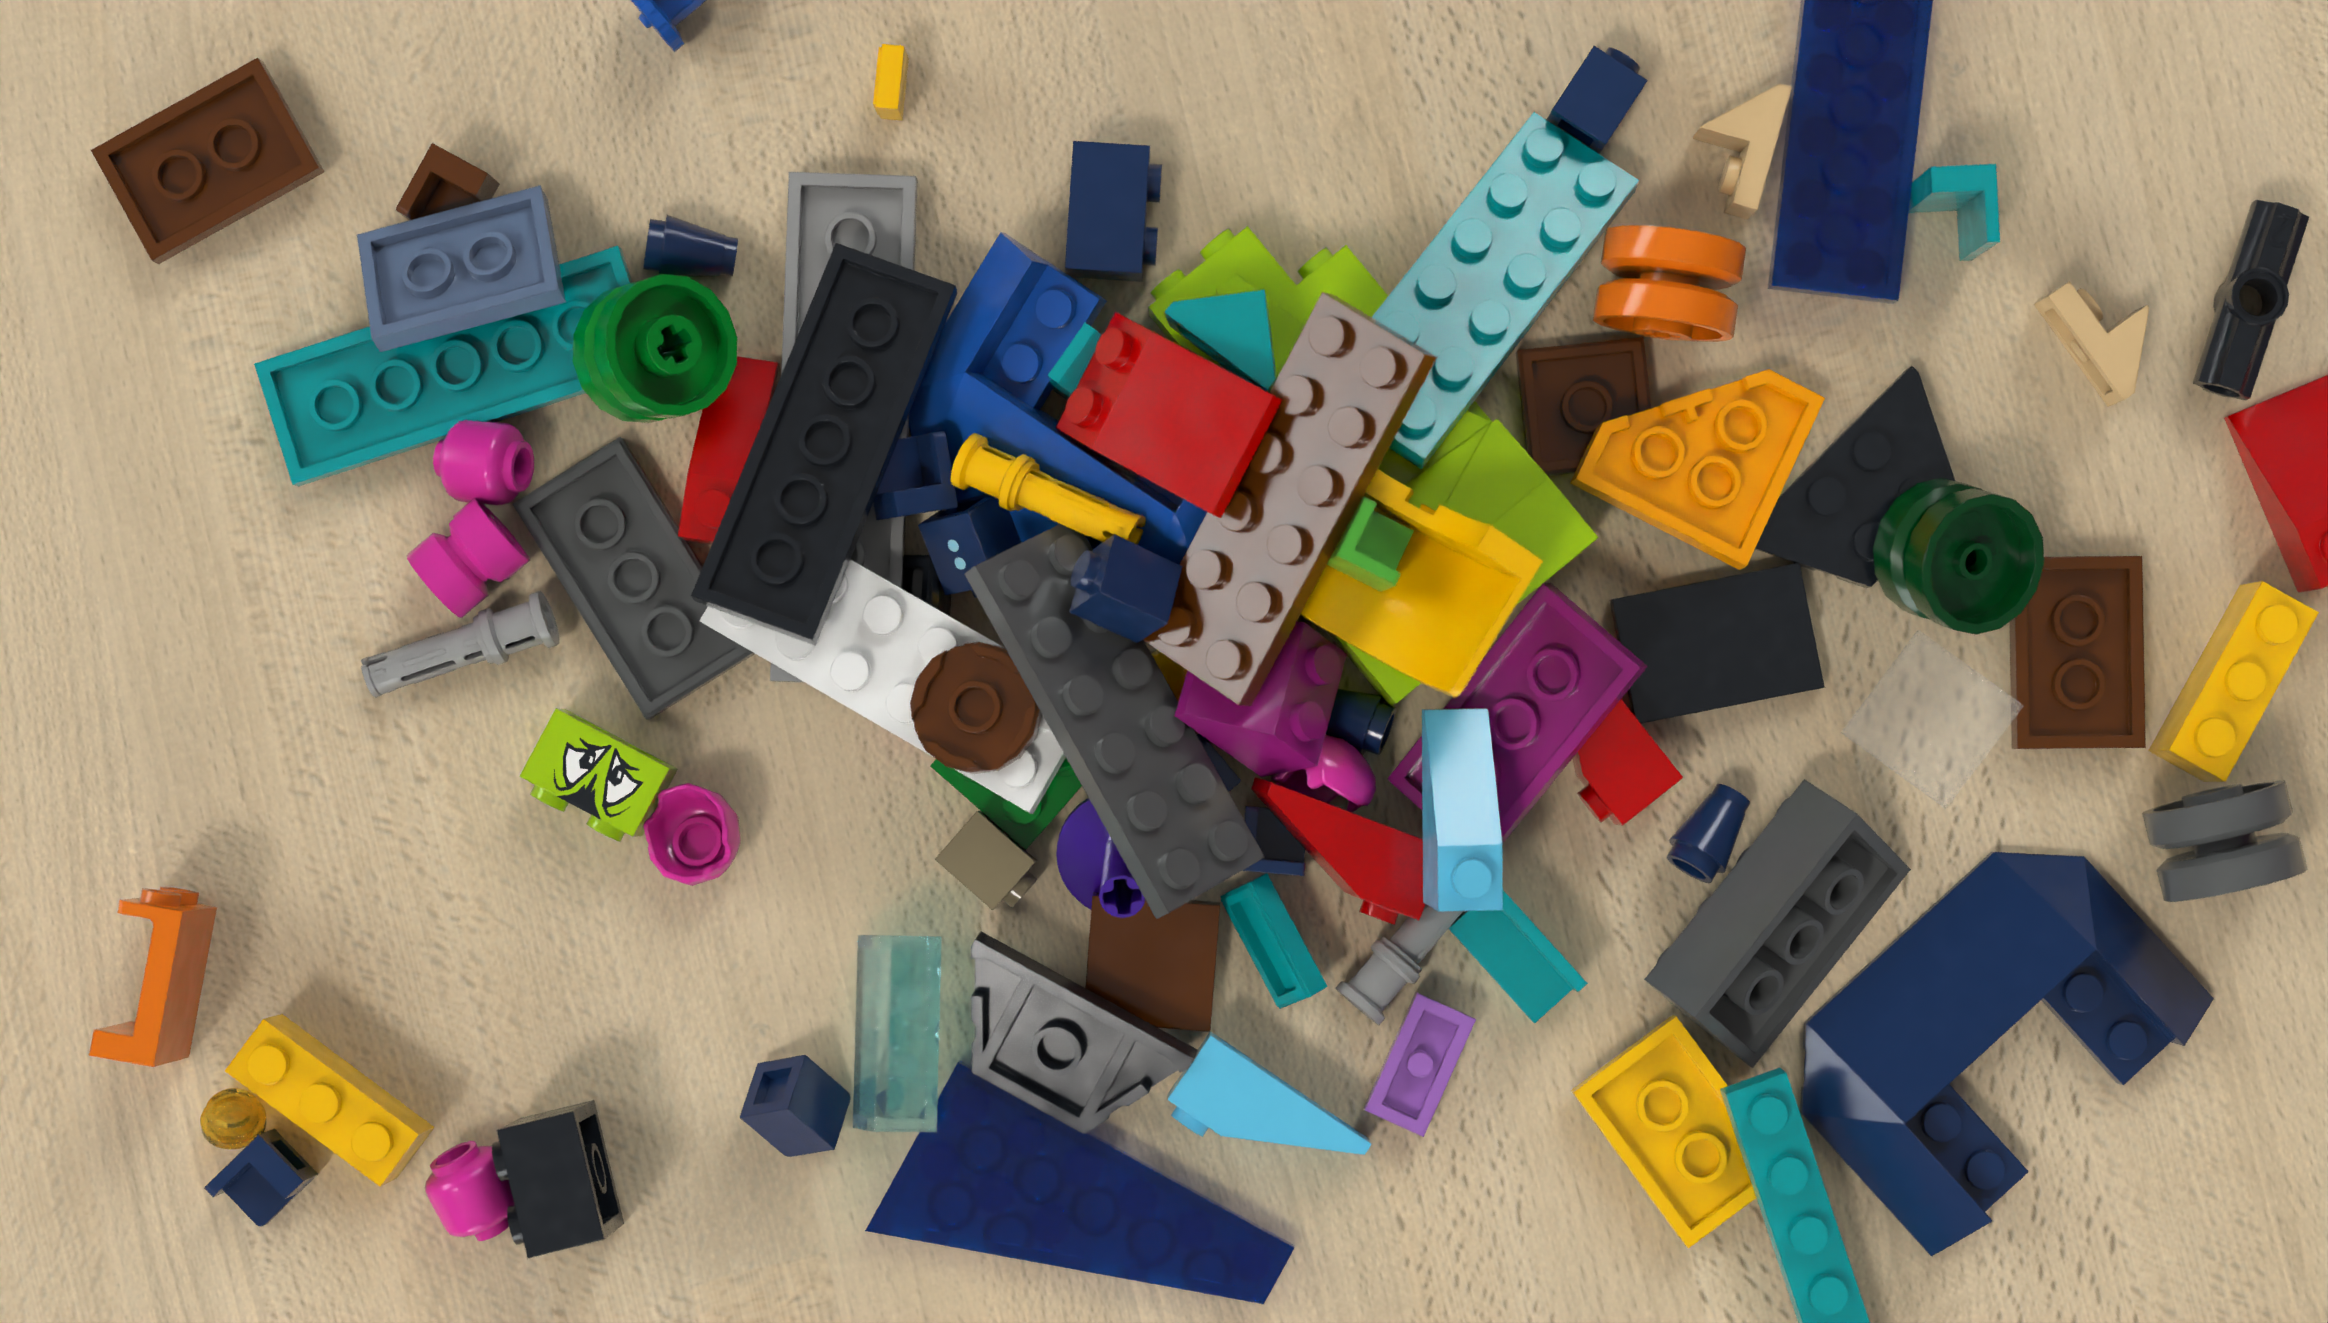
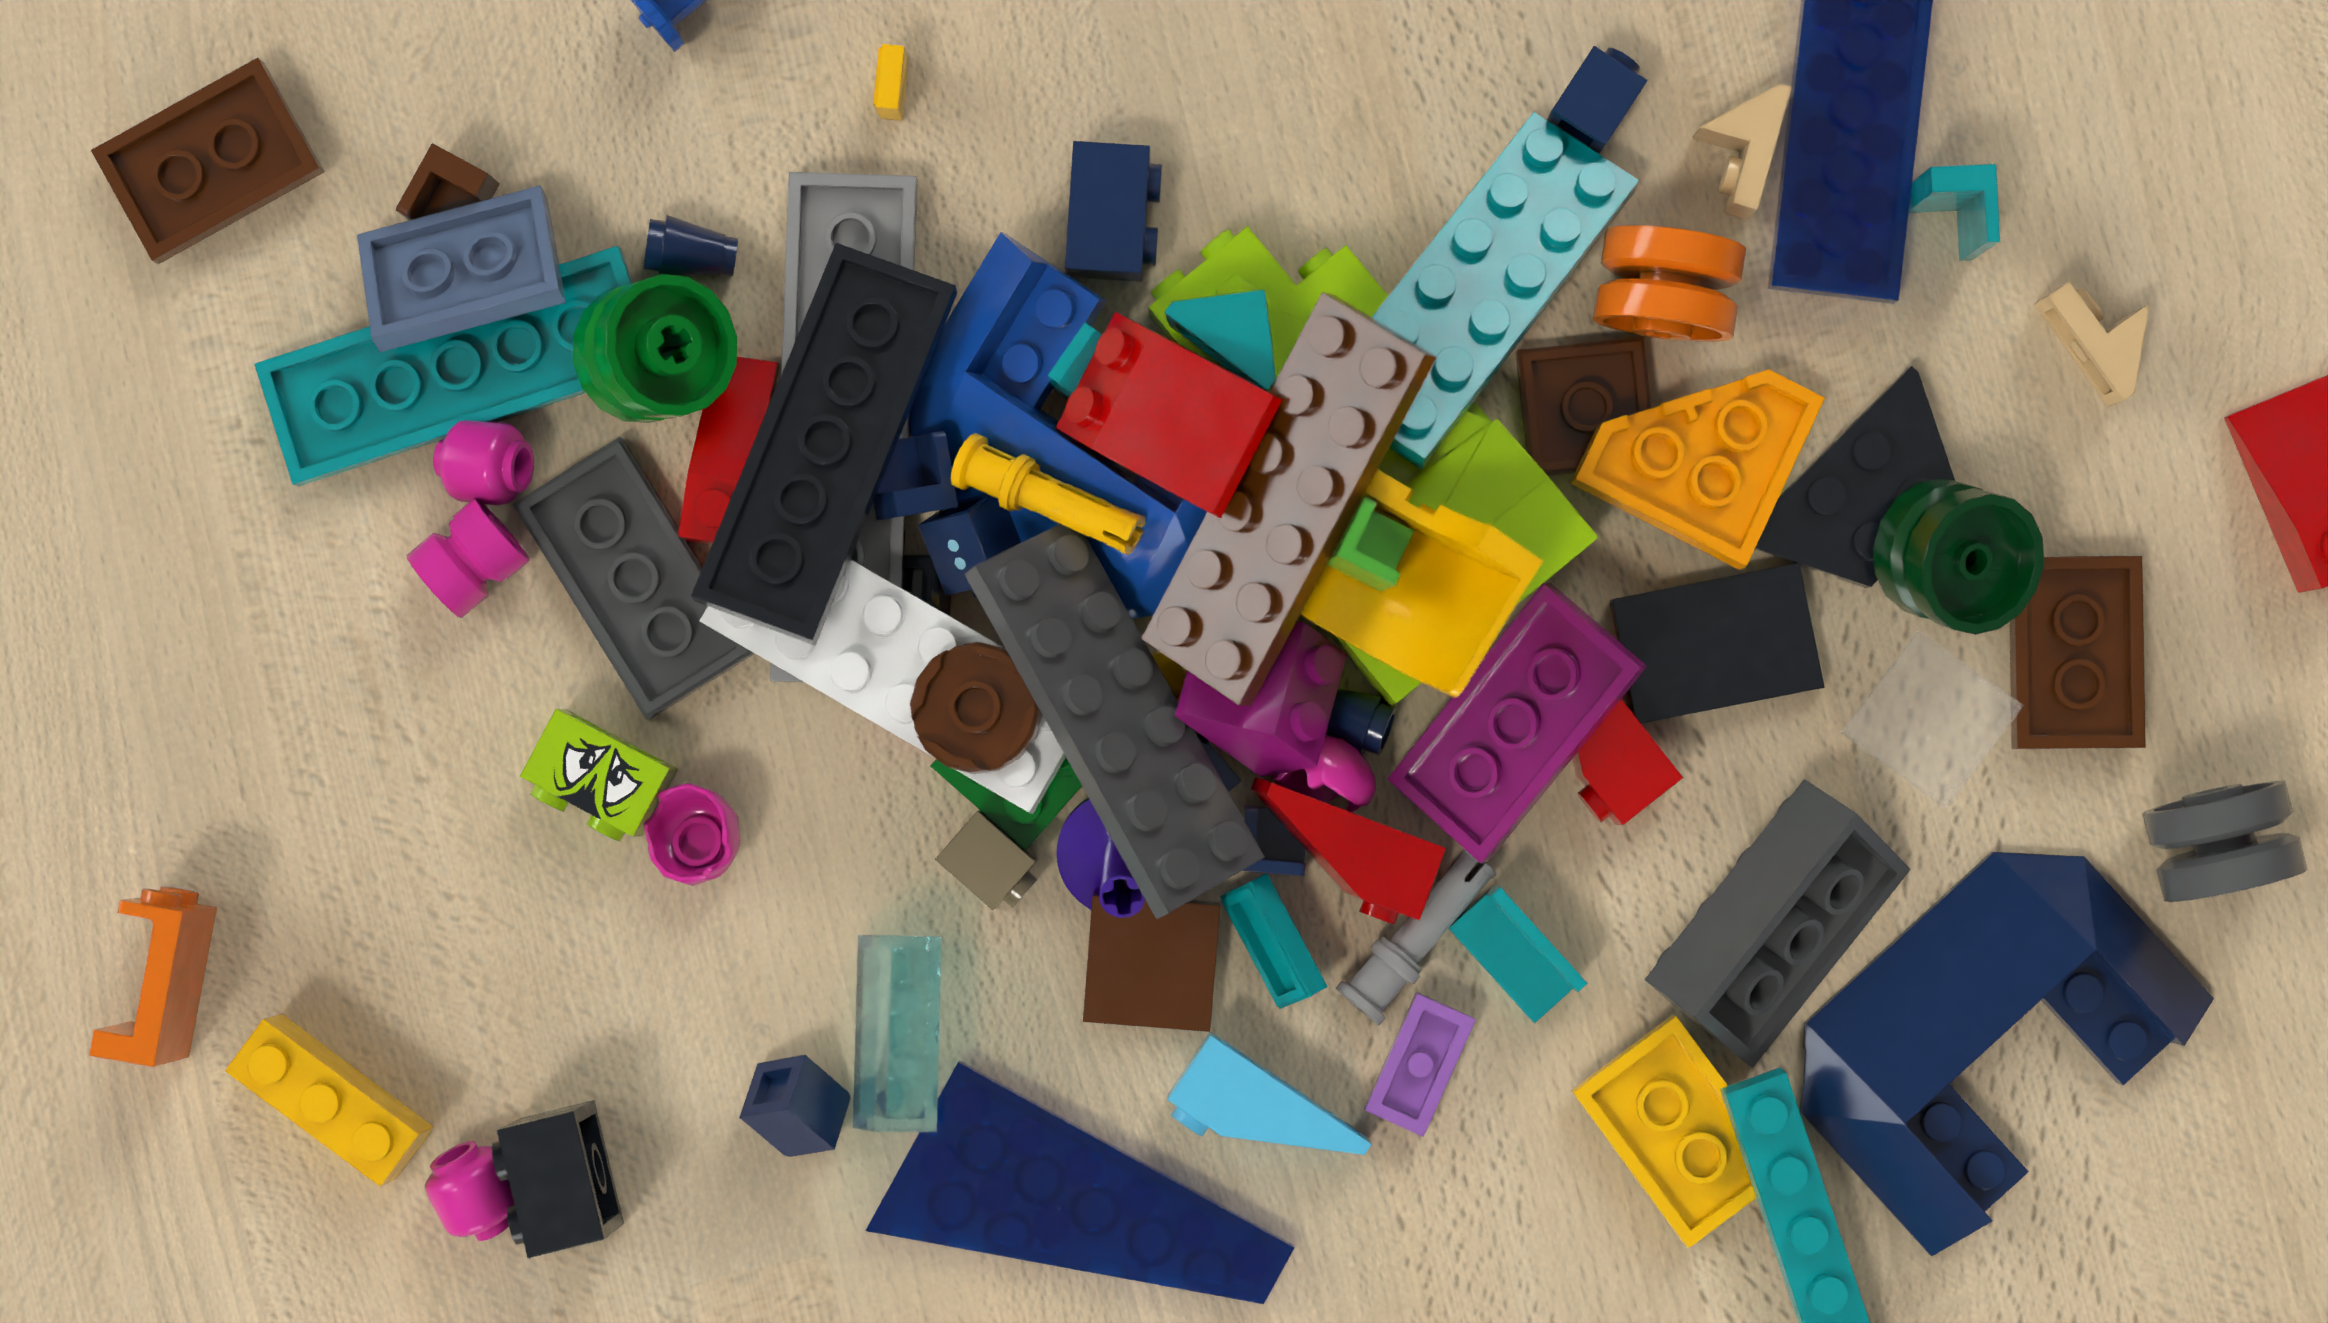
clear yellow plate [200,1088,267,1149] -> none
dark blue panel [204,1129,318,1227] -> none
light grey pin [361,591,559,698] -> none
wing [971,931,1198,1134] -> none
dark blue brick [1070,534,1182,643] -> none
medium azure slope [1422,708,1503,912] -> none
dark blue cone [1667,784,1750,883] -> none
yellow brick [2148,581,2319,782] -> none
black piece [2193,200,2309,400] -> none

